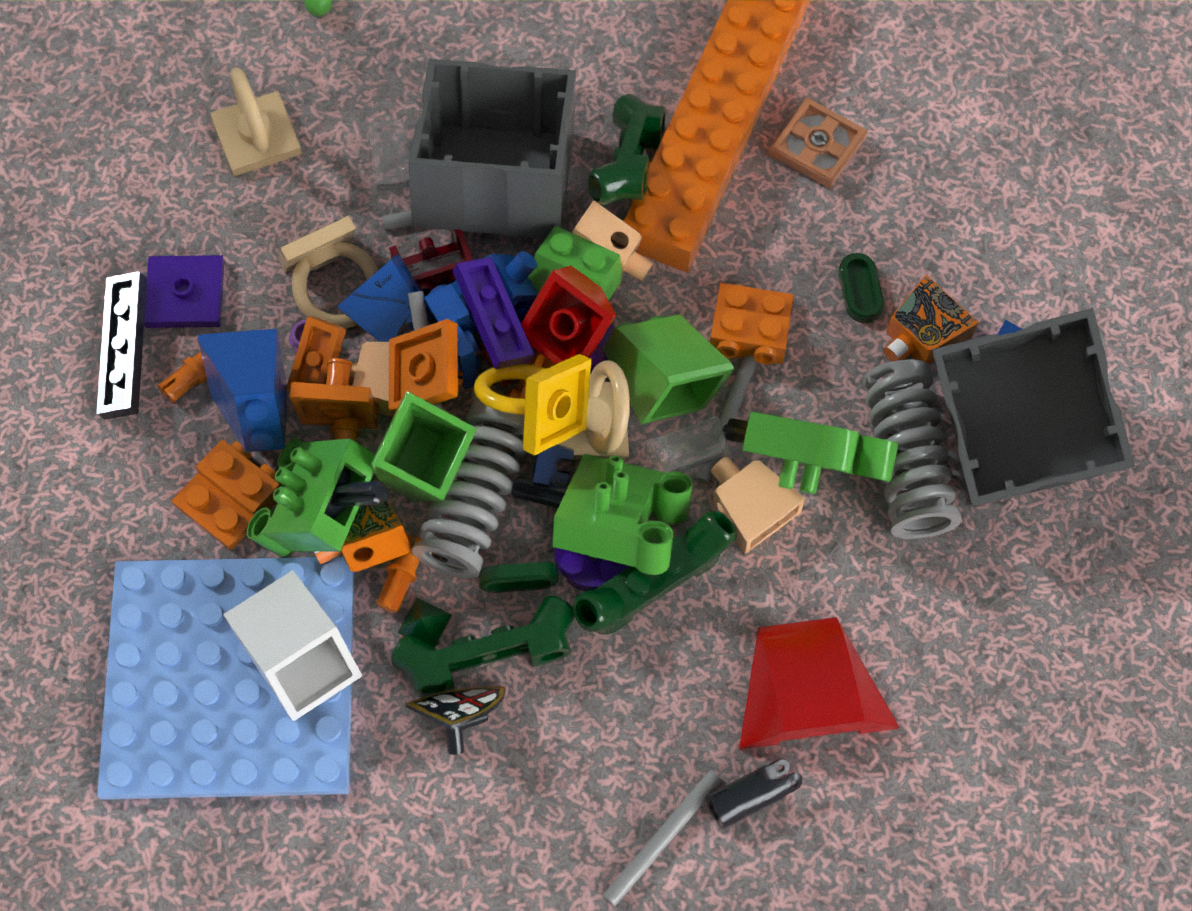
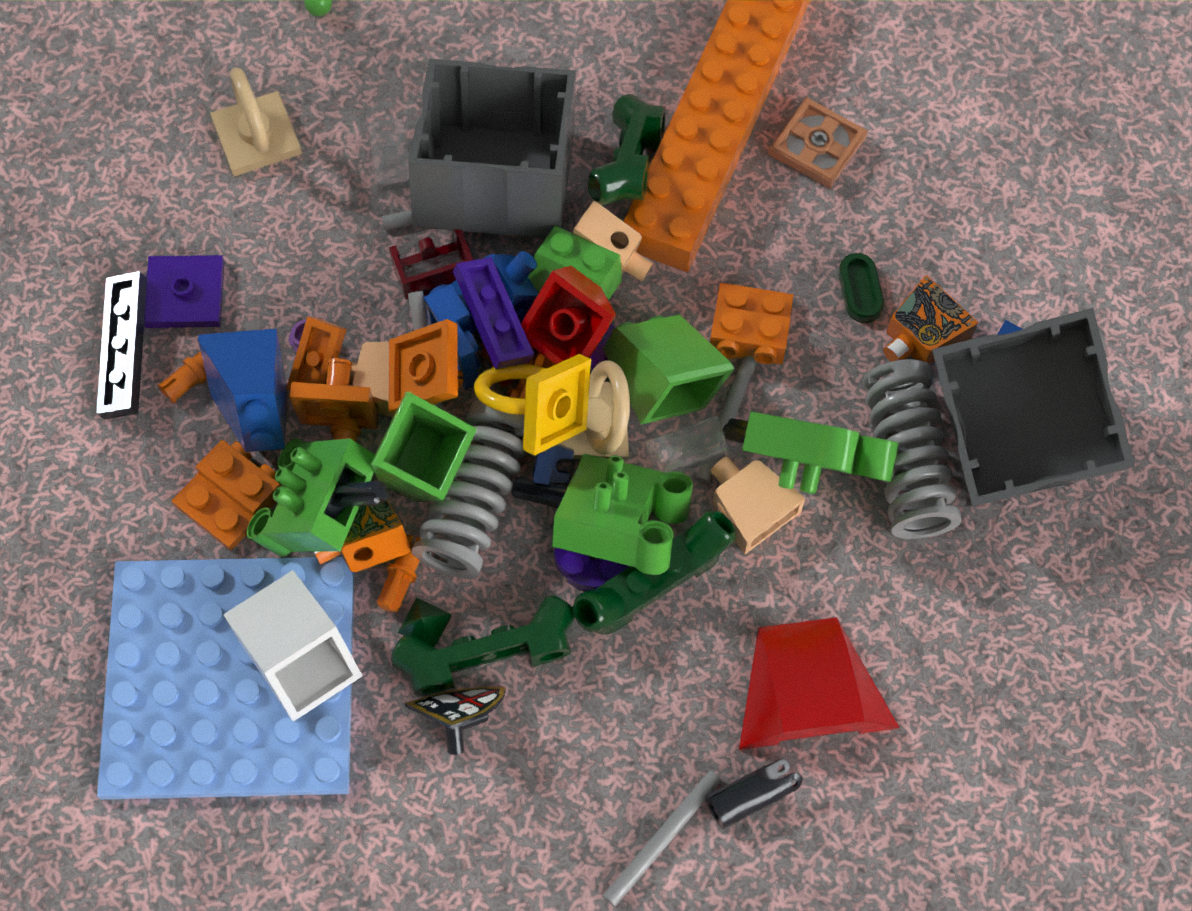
tan tile [278,215,379,329] -> none
blue torso [337,254,425,342] -> none
dark green tile [479,562,559,593] -> none

